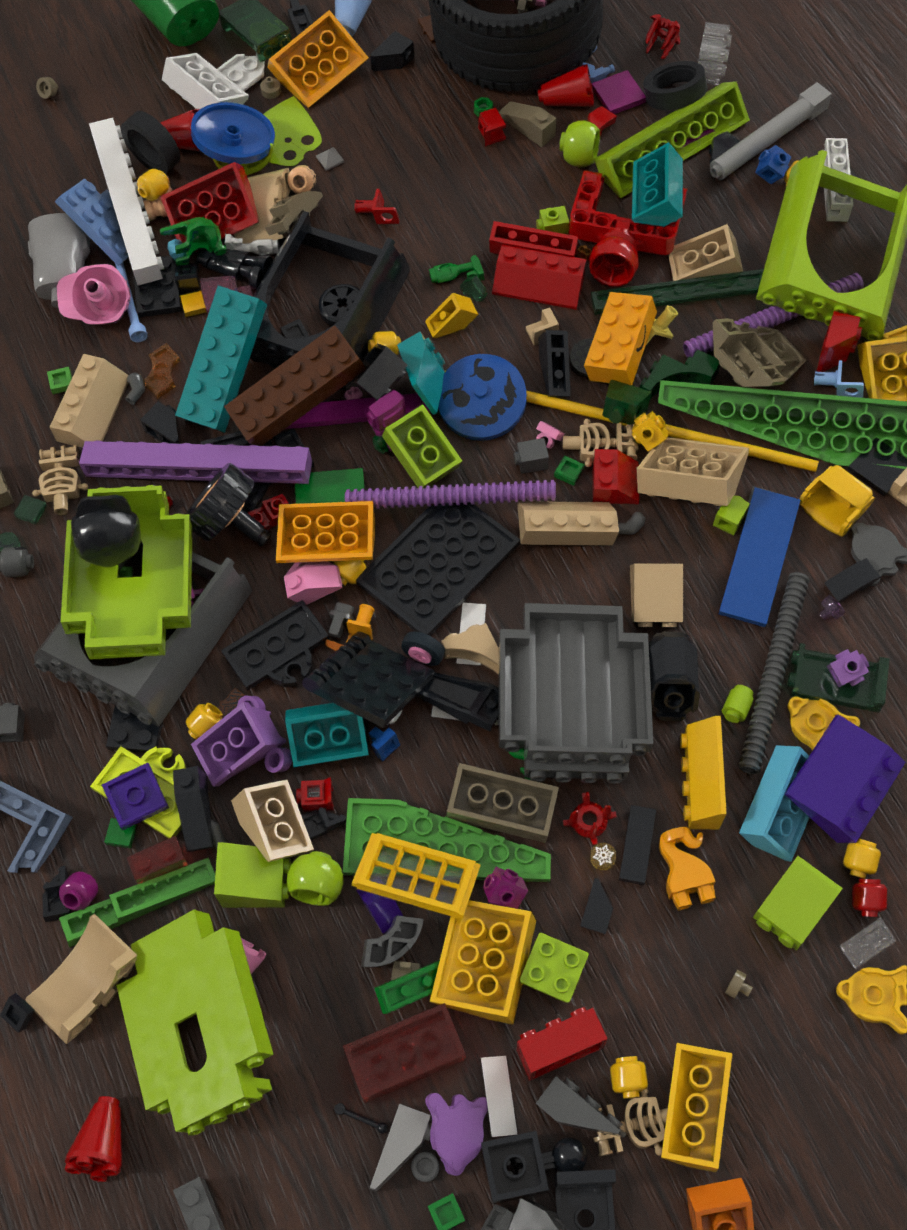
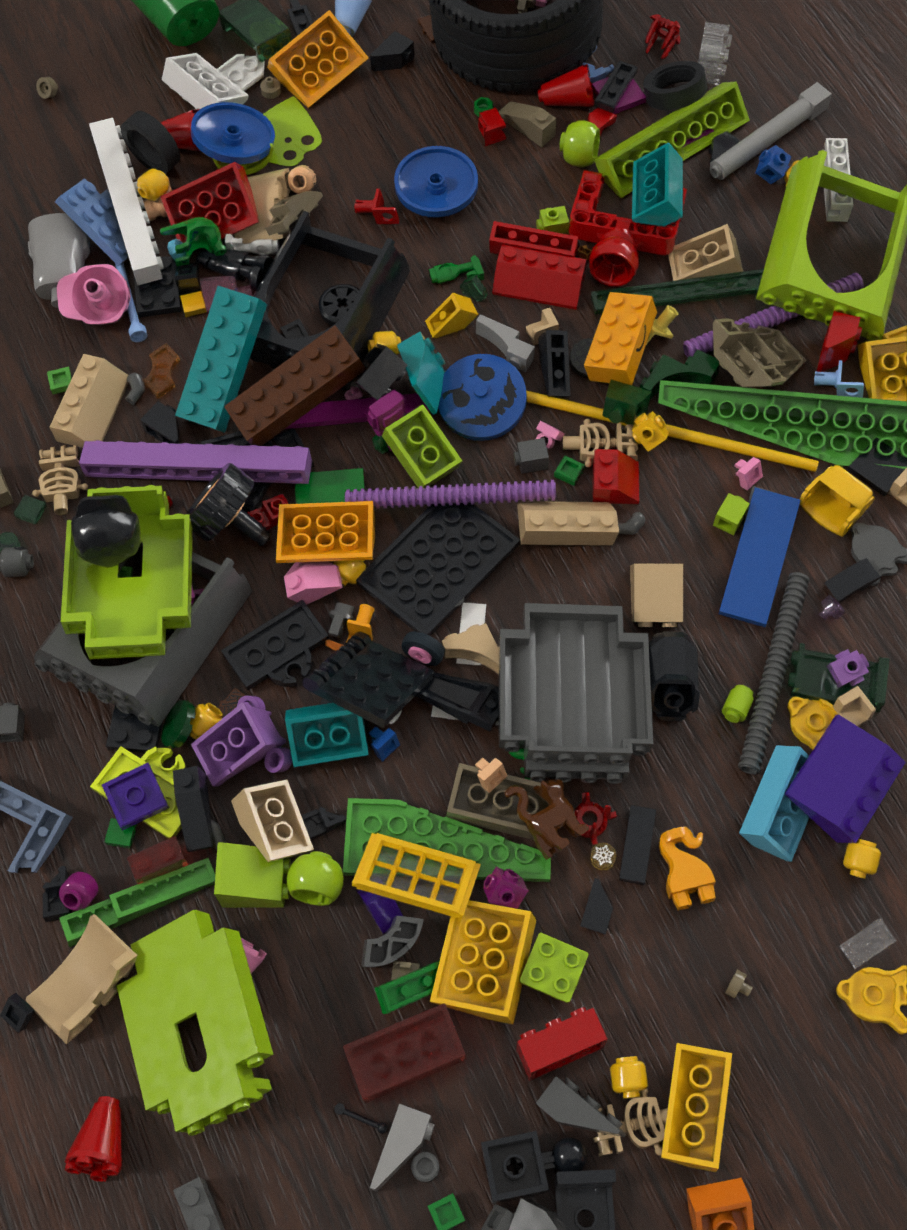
red window [296,777,334,812] -> none
light grey slope [316,147,344,171] -> none
medium lavender tile [425,1093,488,1176] -> none
white sticker [481,1056,518,1137] -> none
tan slope [637,437,749,506] -> none
yellow slope [680,716,726,830] -> none
lime slope [753,856,843,950] -> none
red head [852,879,887,917] -> none
none -> dark green tile [162,700,196,749]
none -> blue dish [394,146,478,217]
none -> light nougat tile [475,758,507,793]
none -> light grey slope [476,314,535,372]
none -> reddish brown animal [505,779,589,860]
none -> black tile [594,60,638,113]
none -> bright pink tile [734,457,763,490]
none -> tan panel [833,686,876,726]

